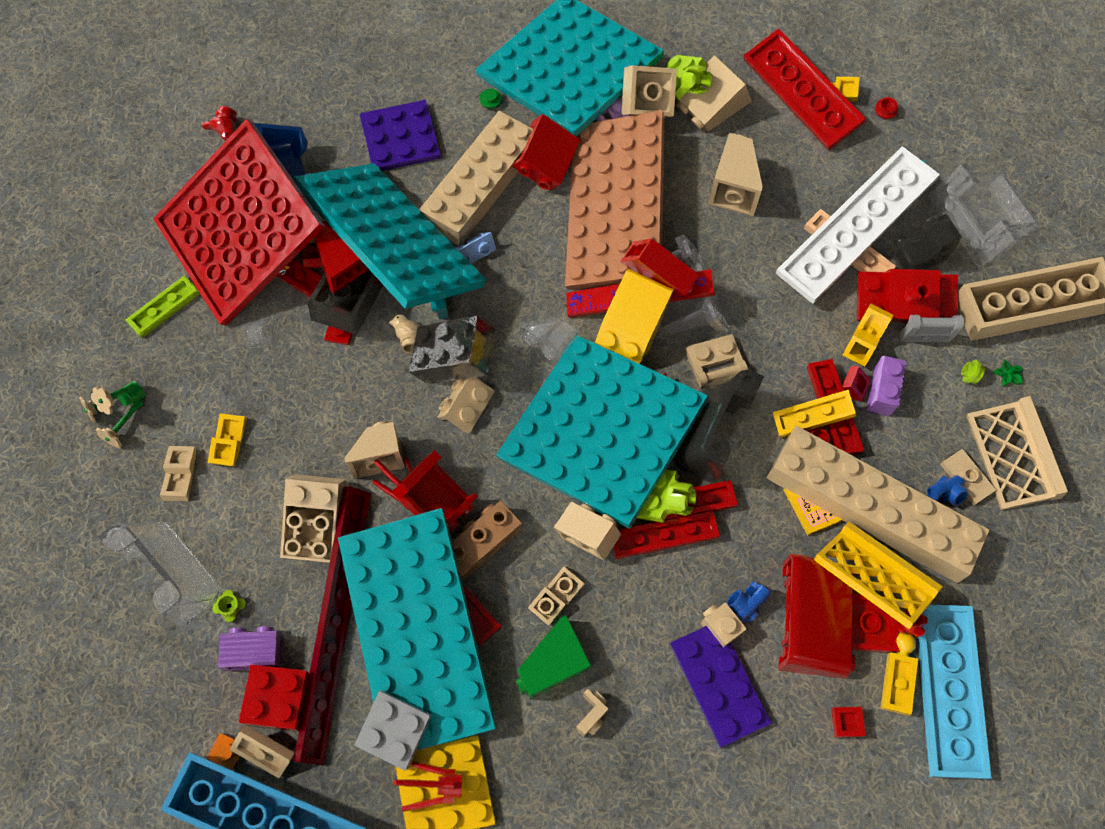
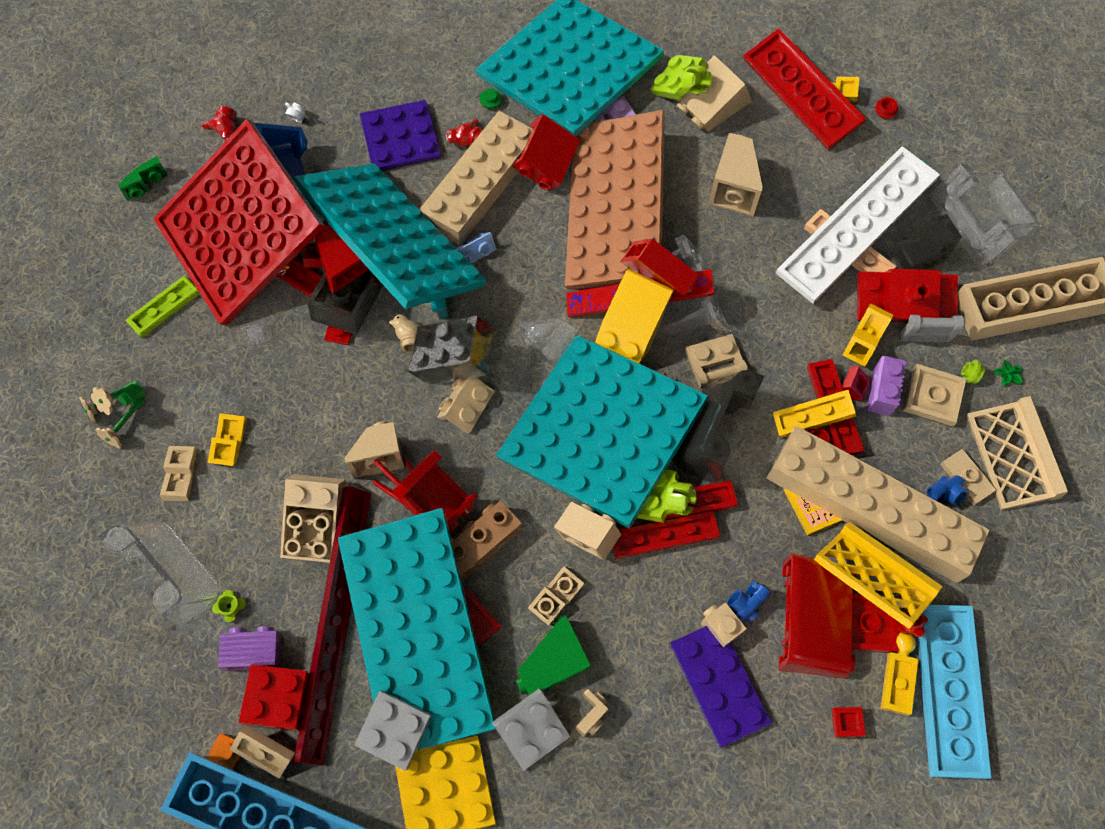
red plant [393,762,462,812] -> none
tan slope [621,65,677,117] -> none
none -> green slope [118,156,167,201]
none -> white plate [285,103,309,123]
none -> red animal [446,119,483,146]
none -> light grey plate [492,689,570,771]
none -> tan plate [903,364,966,427]

